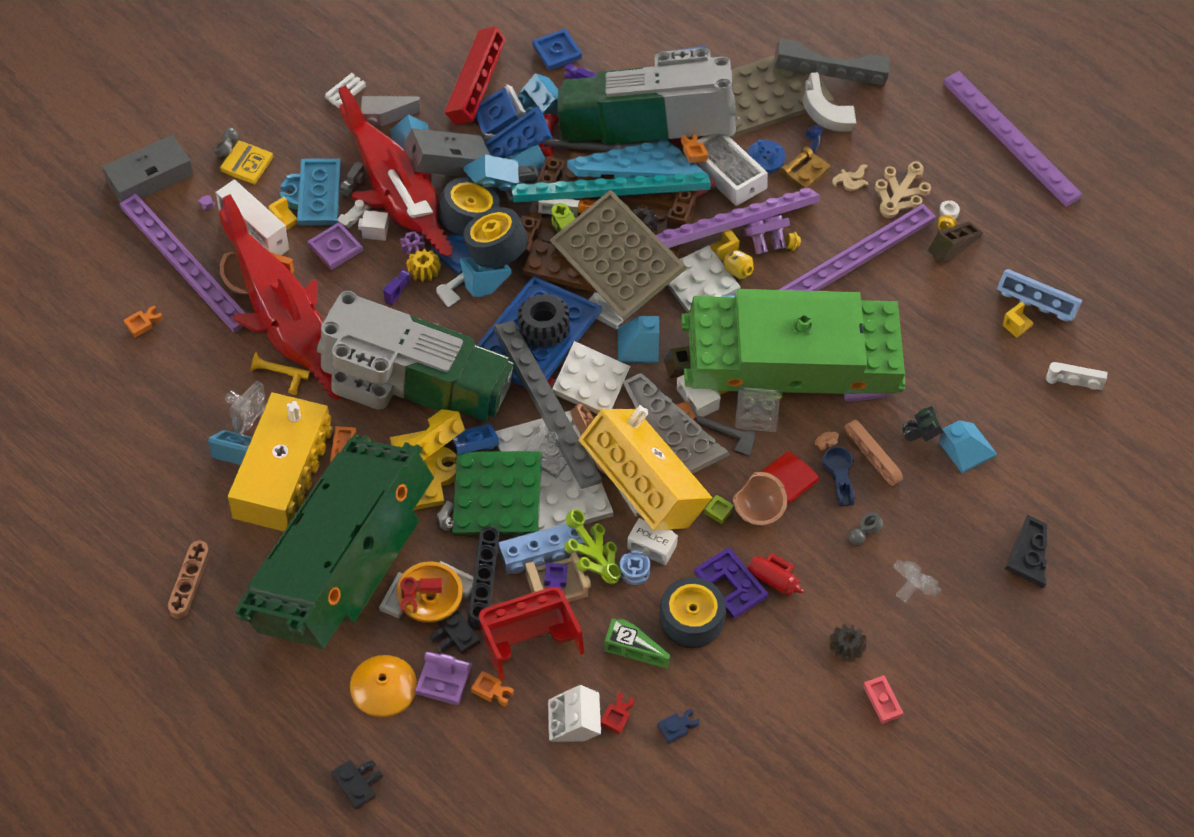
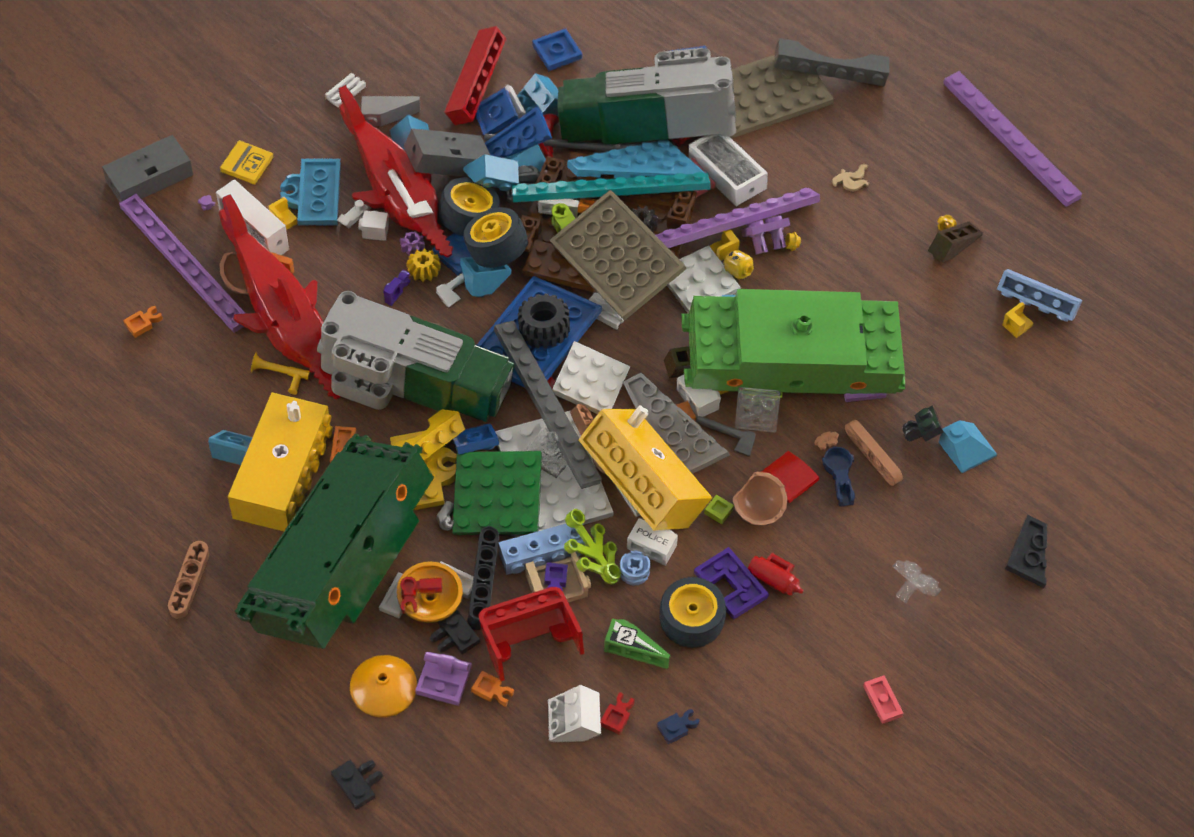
dark grey plate [213,128,239,157] -> none
clear plate [225,380,267,434] -> none
medium lavender plate [307,222,363,271] -> none
dark grey plate [340,161,365,197] -> none
dark purple plate [565,63,596,79] -> none
dark azure slope [618,316,659,364] -> none
orange plate [681,134,709,163] -> none
blue plate [747,139,786,174] -> none
pearl gold plate [779,146,831,189] -> none
medium lavender plate [779,204,936,291] -> none
white arch [802,73,856,132] -> none
clear blue plate [805,125,824,153] -> none
clear smoke gear [829,623,867,662] -> none
dark grey plate [848,512,883,546] -> none
tan plant [875,161,931,218] -> none
white tile [939,201,960,219] -> none
white plate [1046,362,1108,390] -> none

